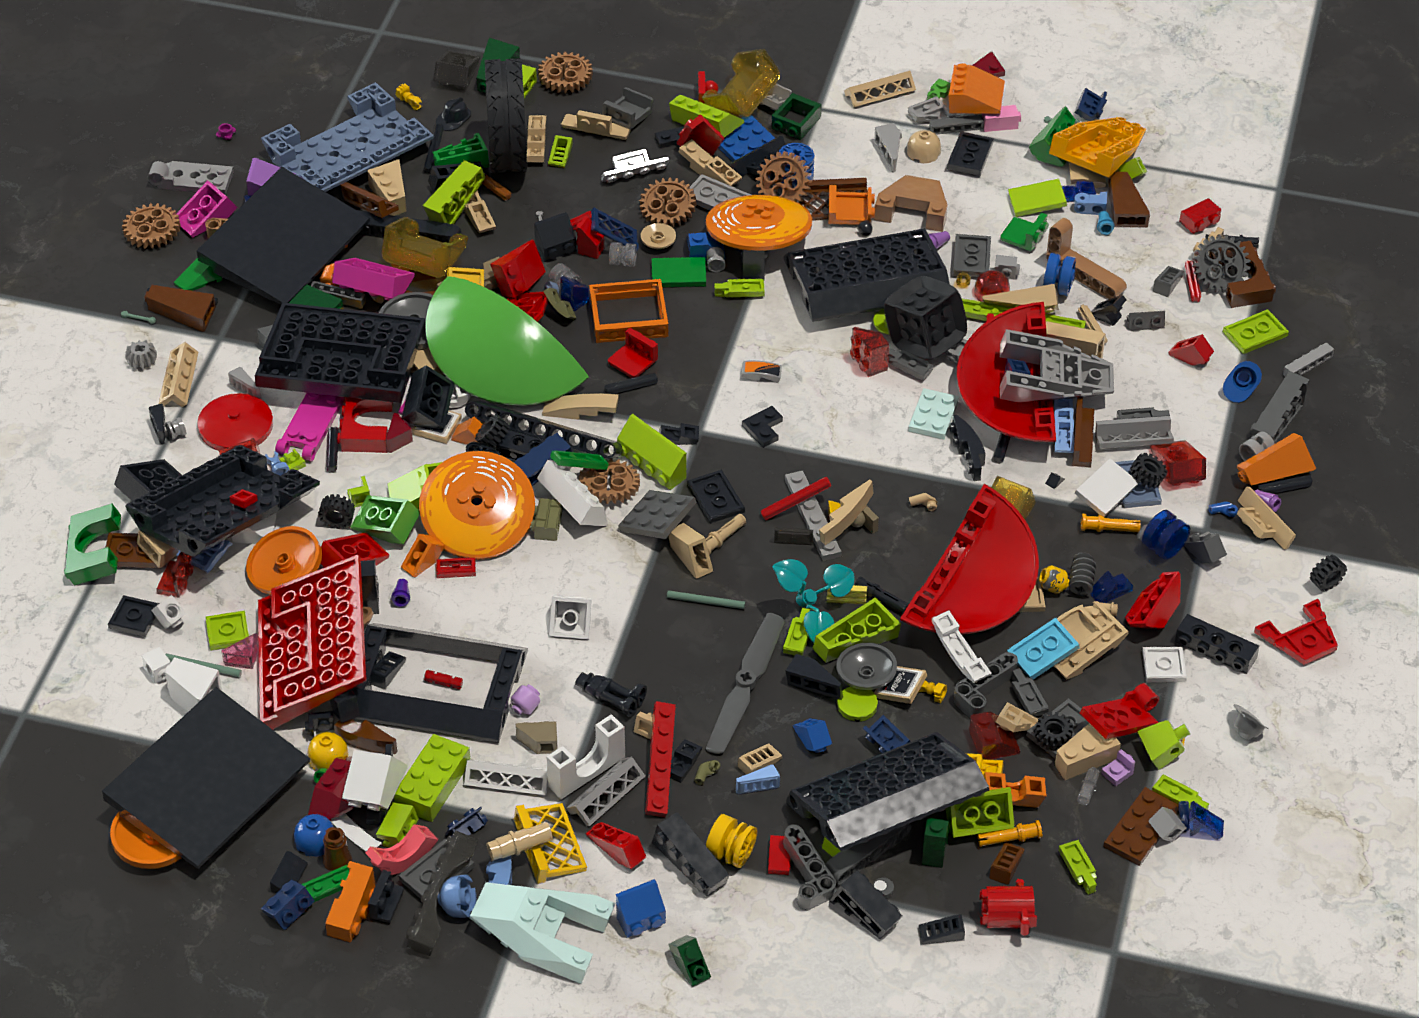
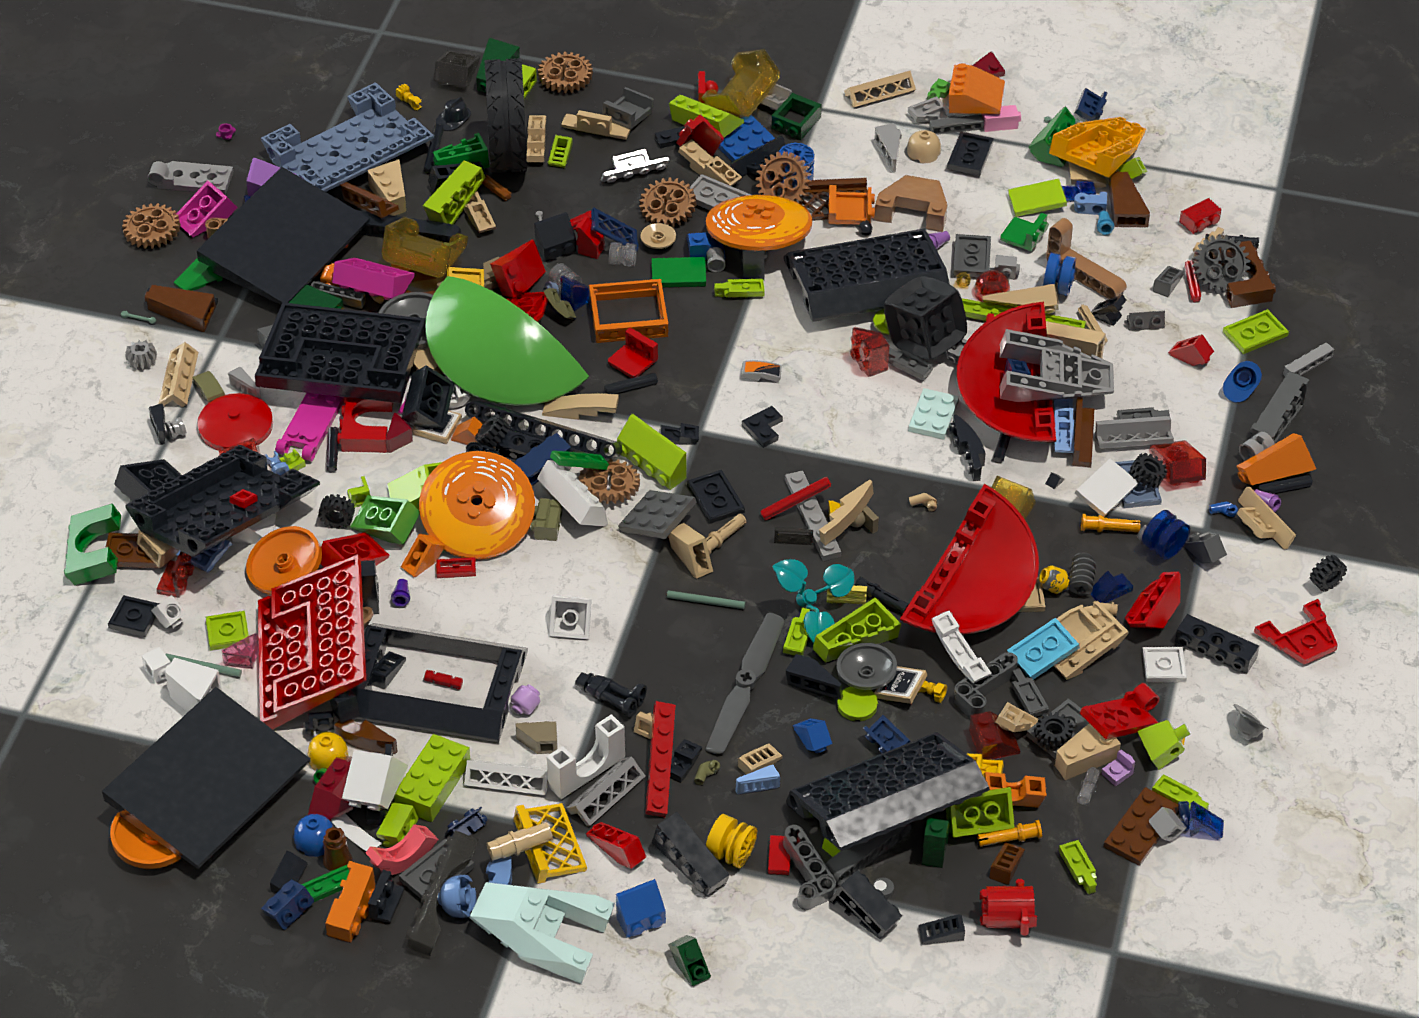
none -> olive slope [192,371,225,402]

